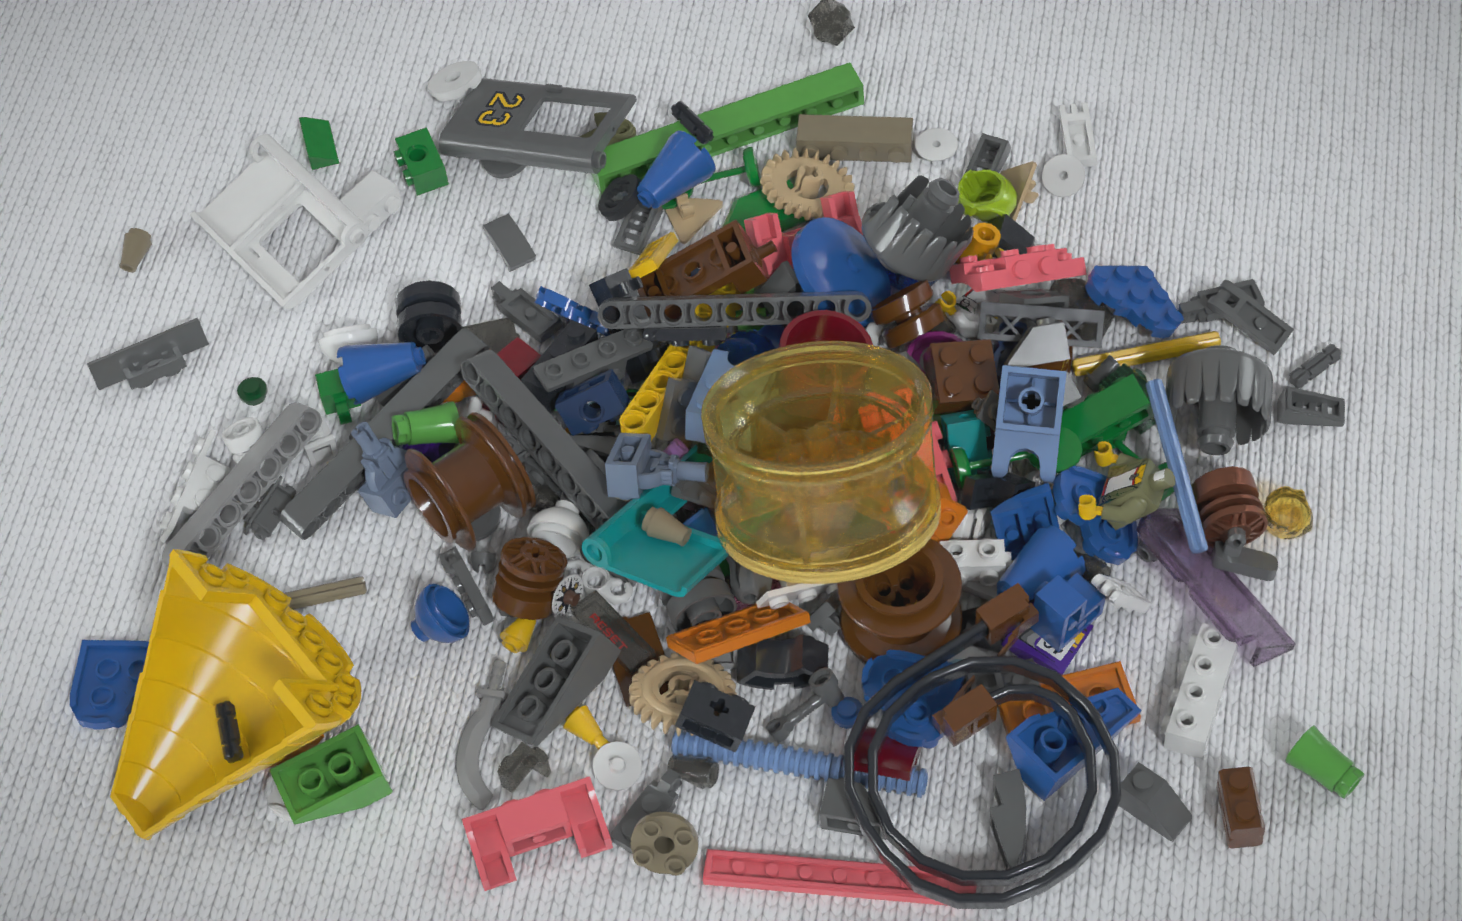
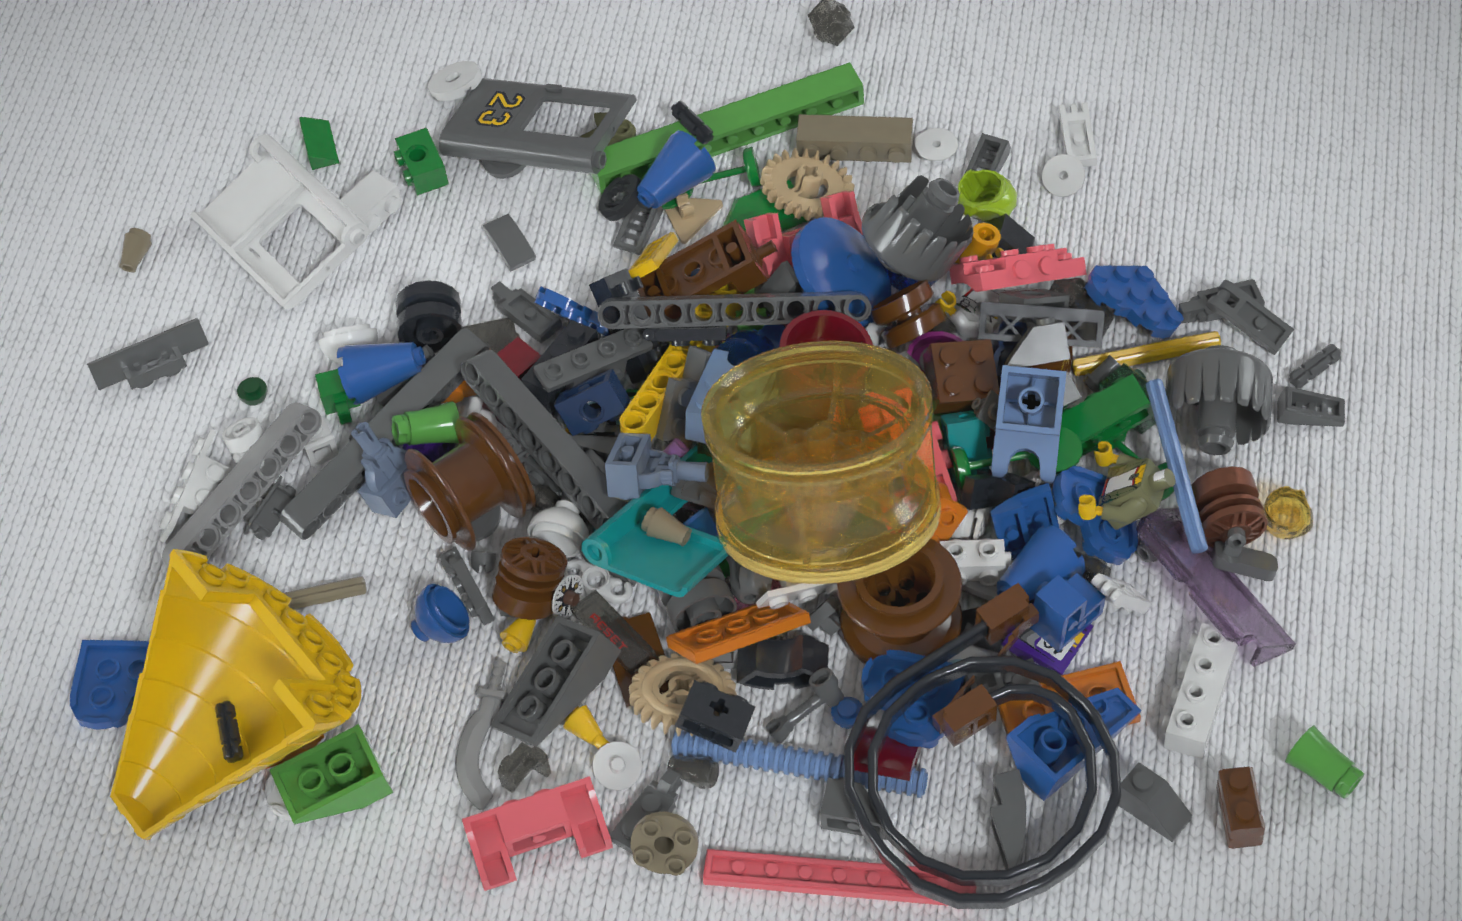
tan piece [1000,161,1039,221] -> none

